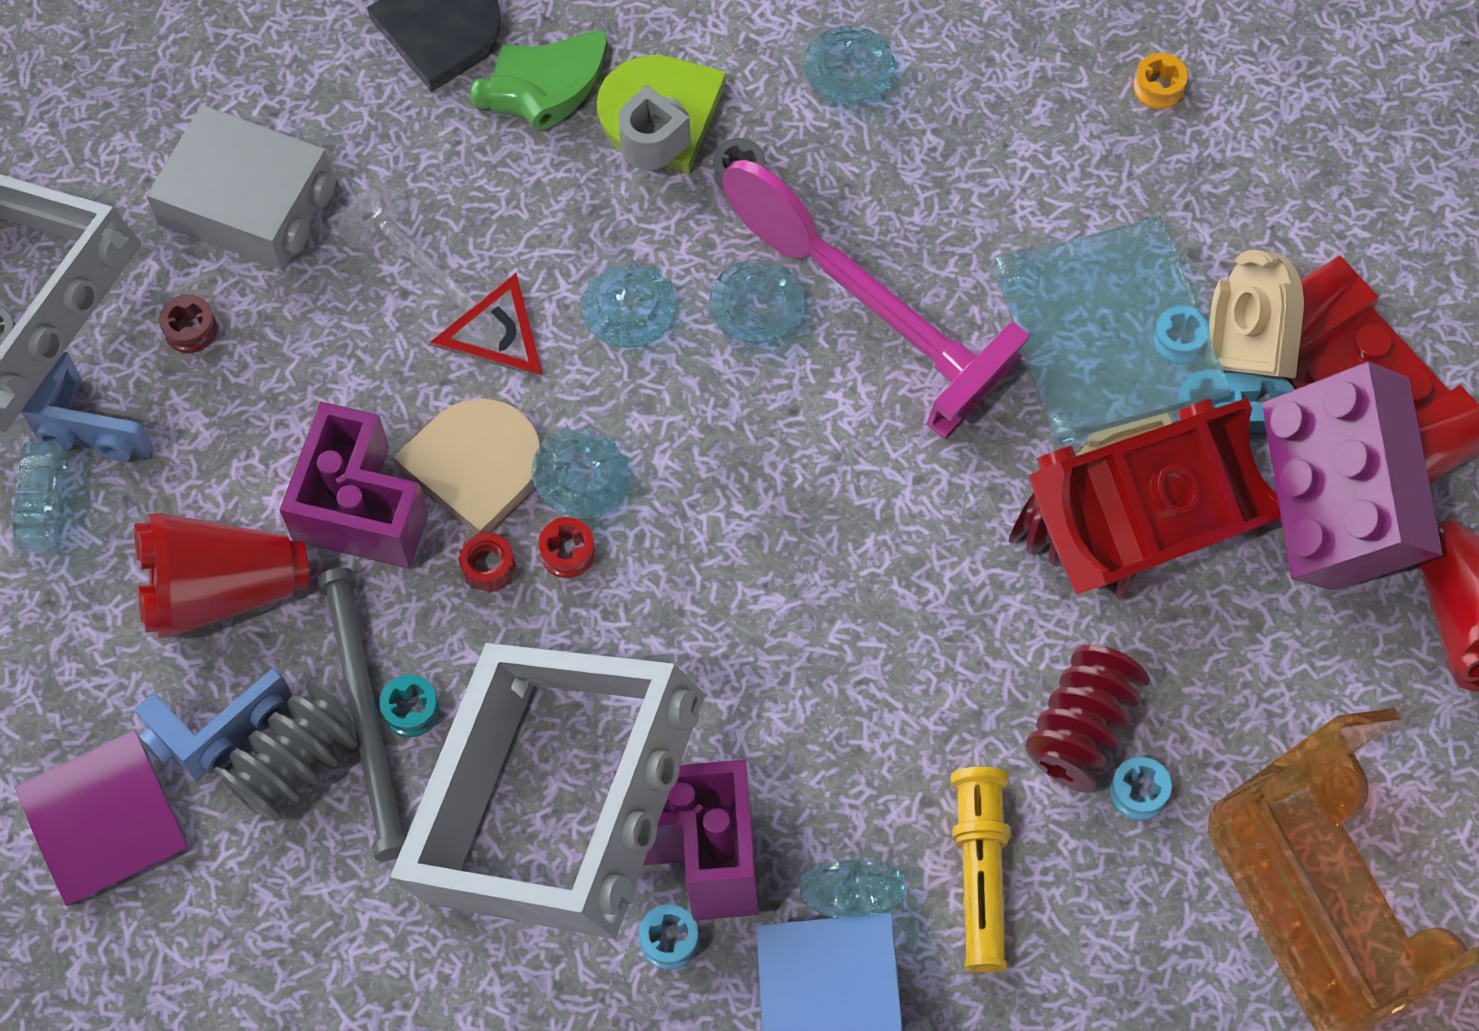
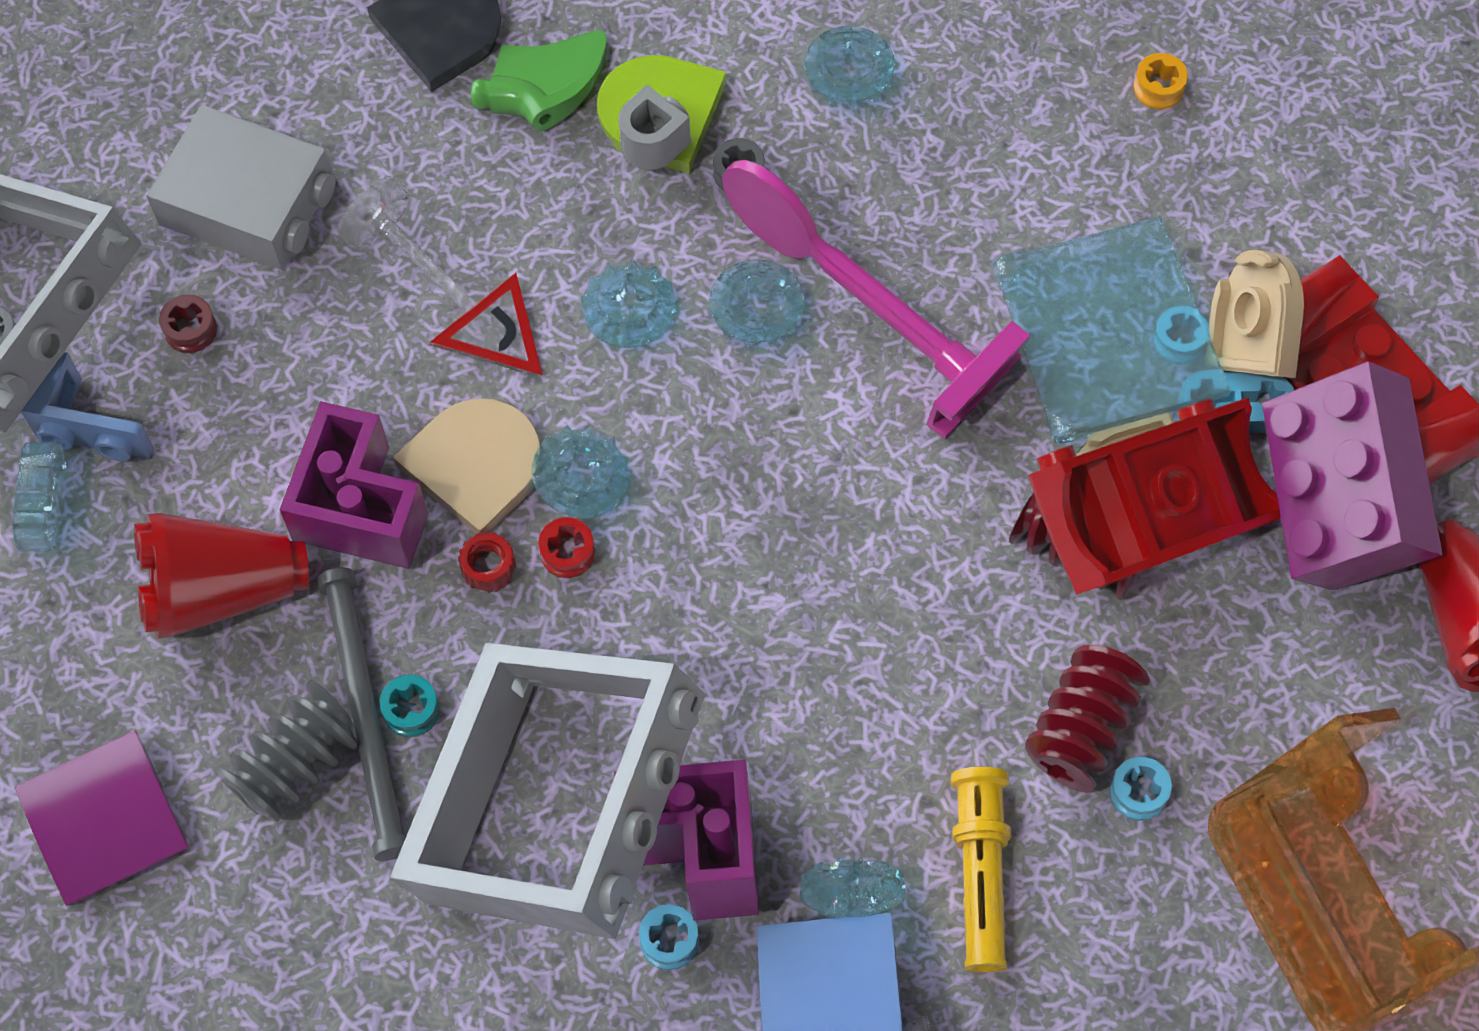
medium blue bracket [134,668,293,781] -> none

